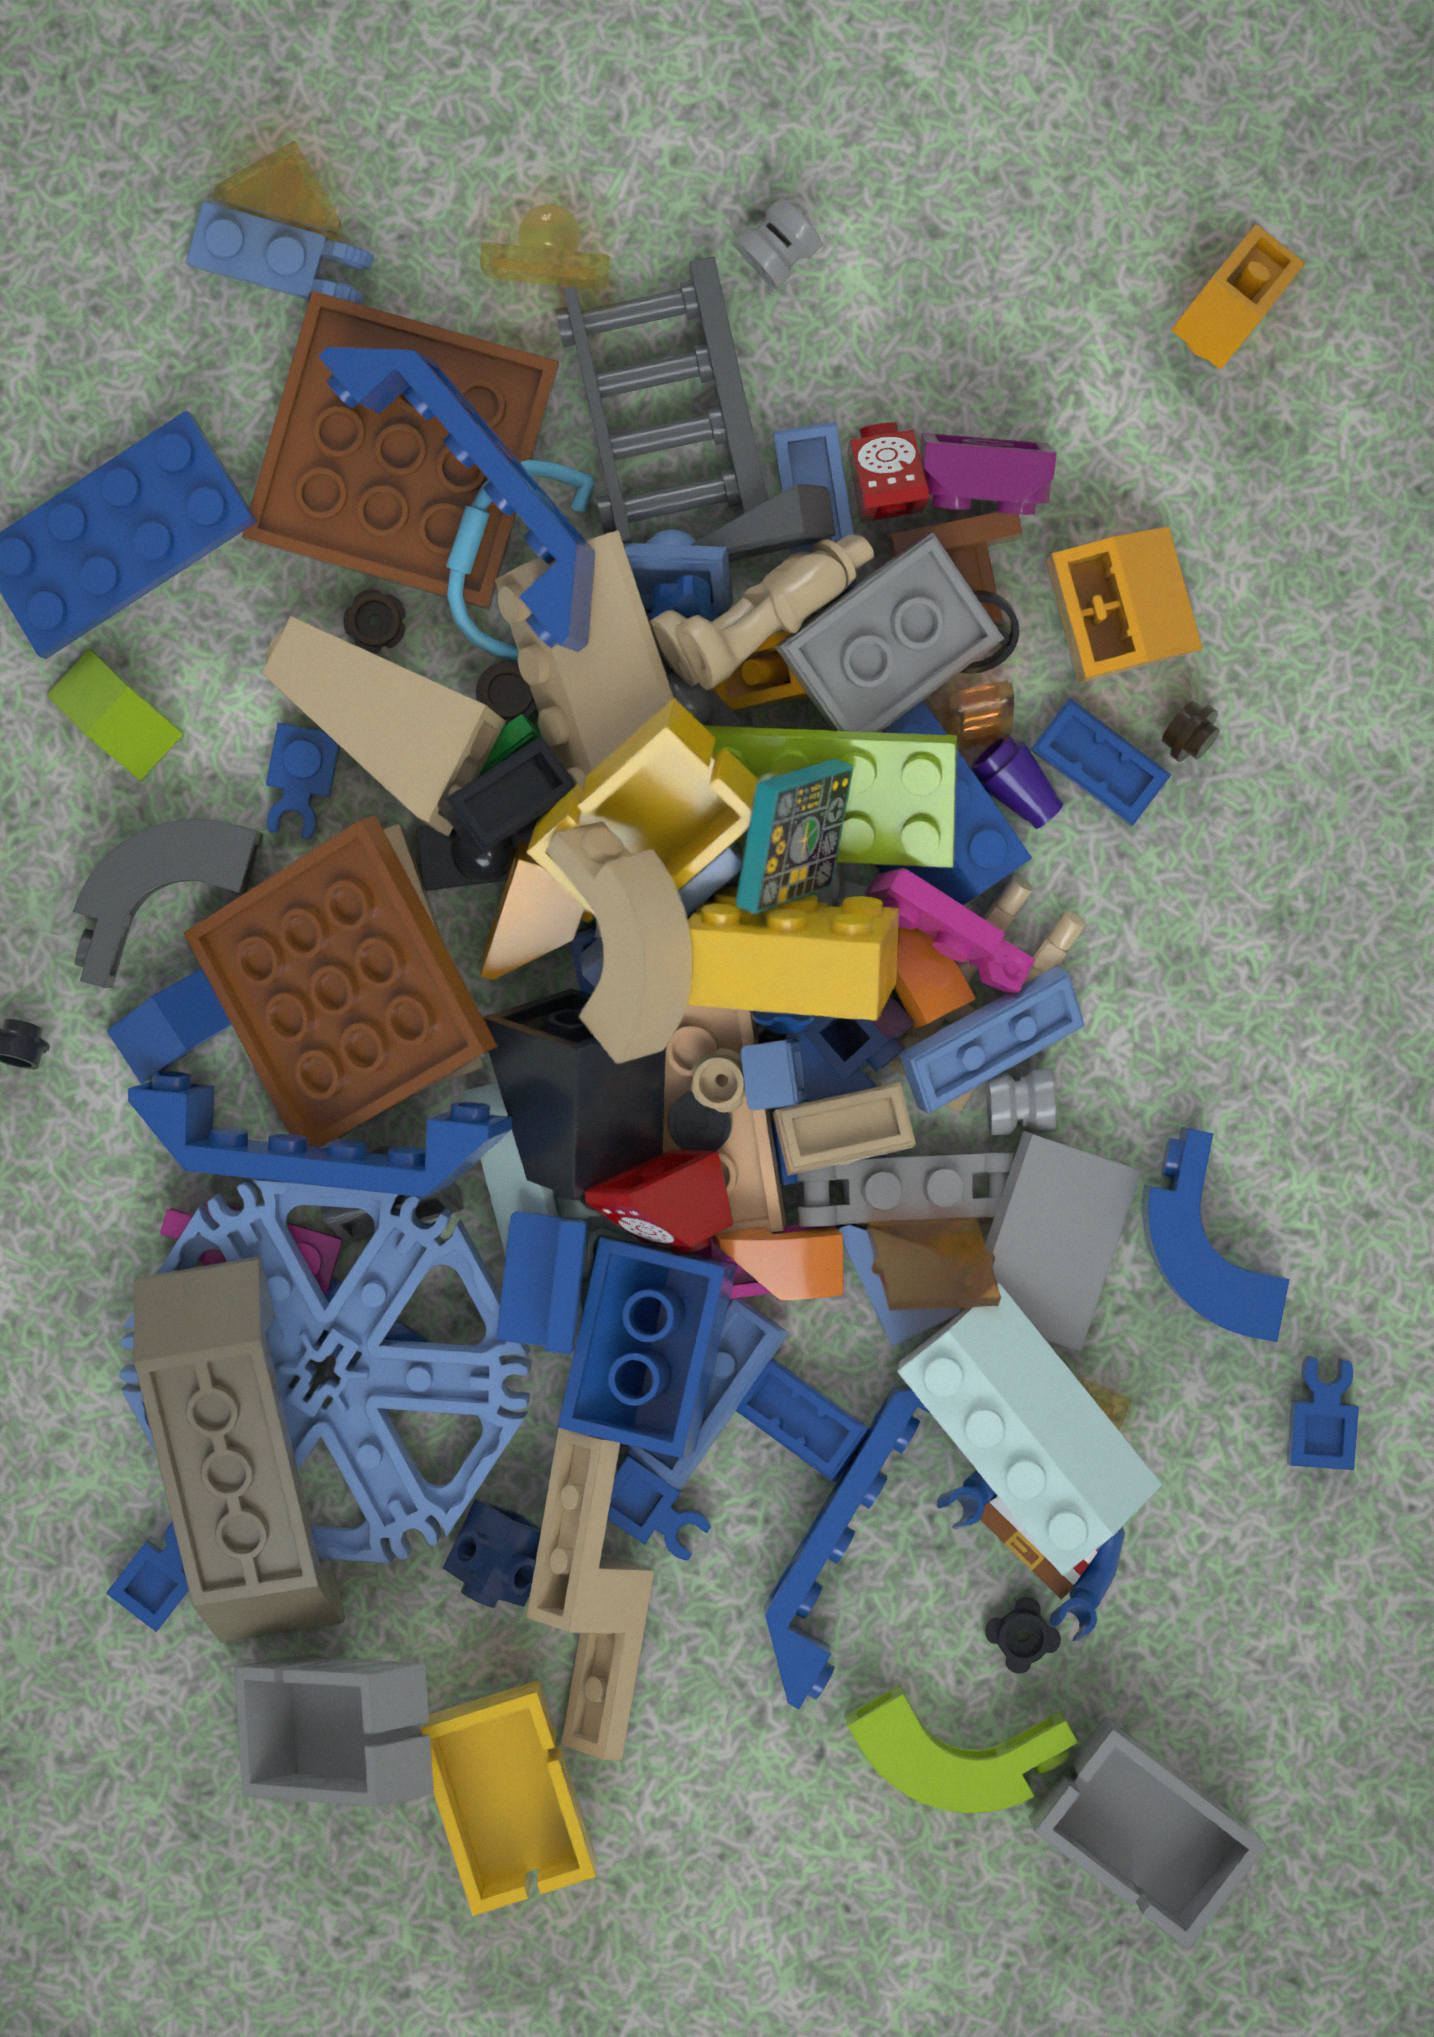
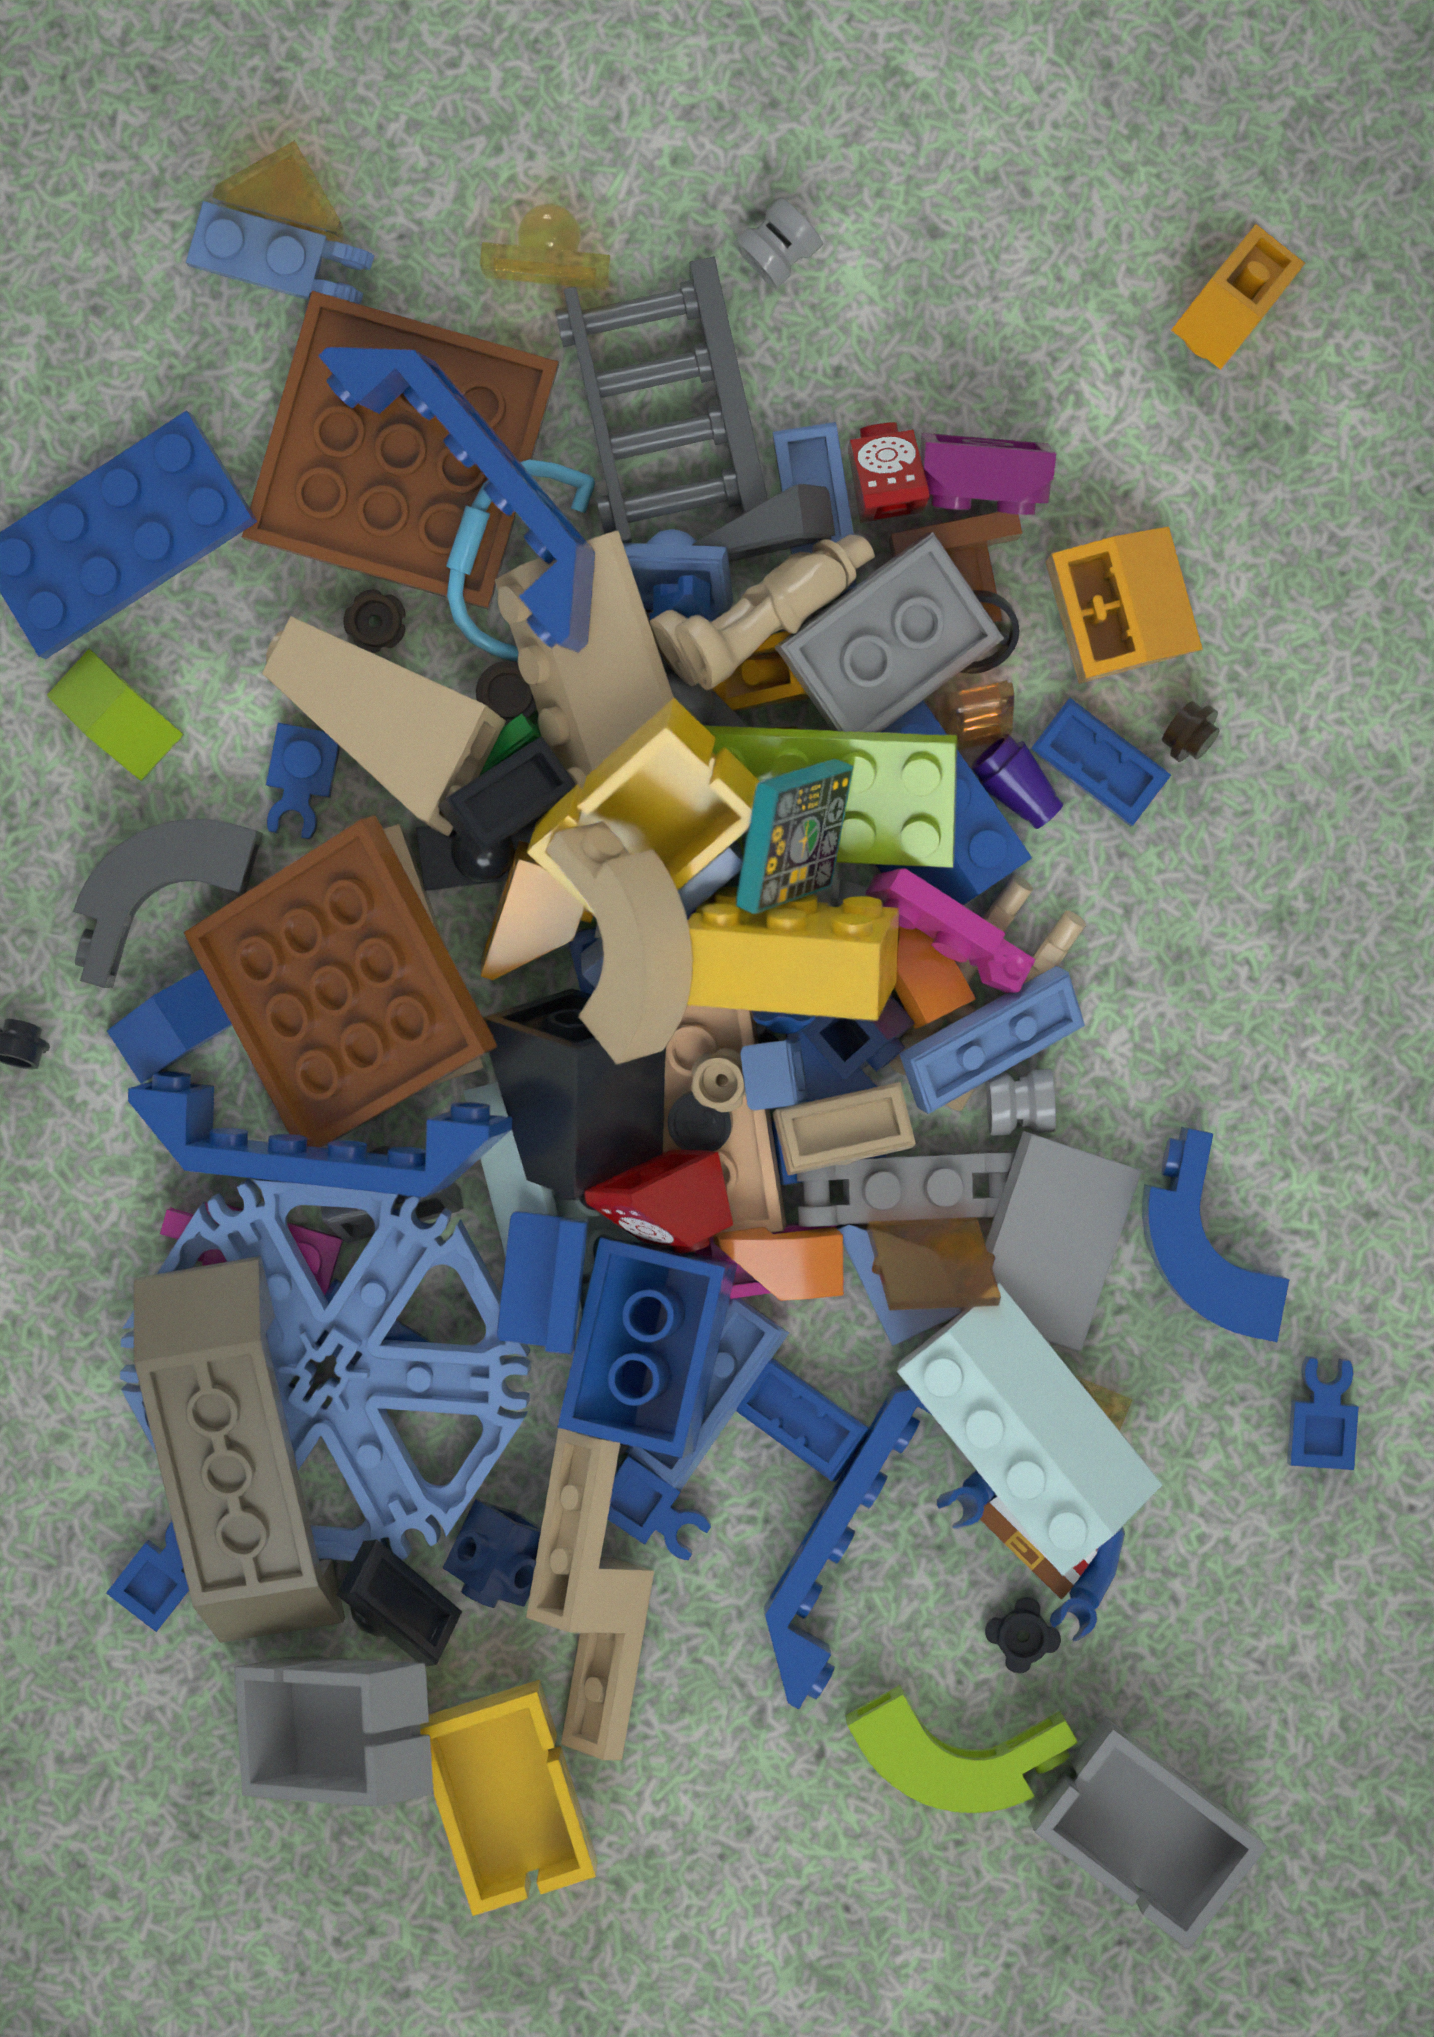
none -> black tile [336,1539,463,1666]

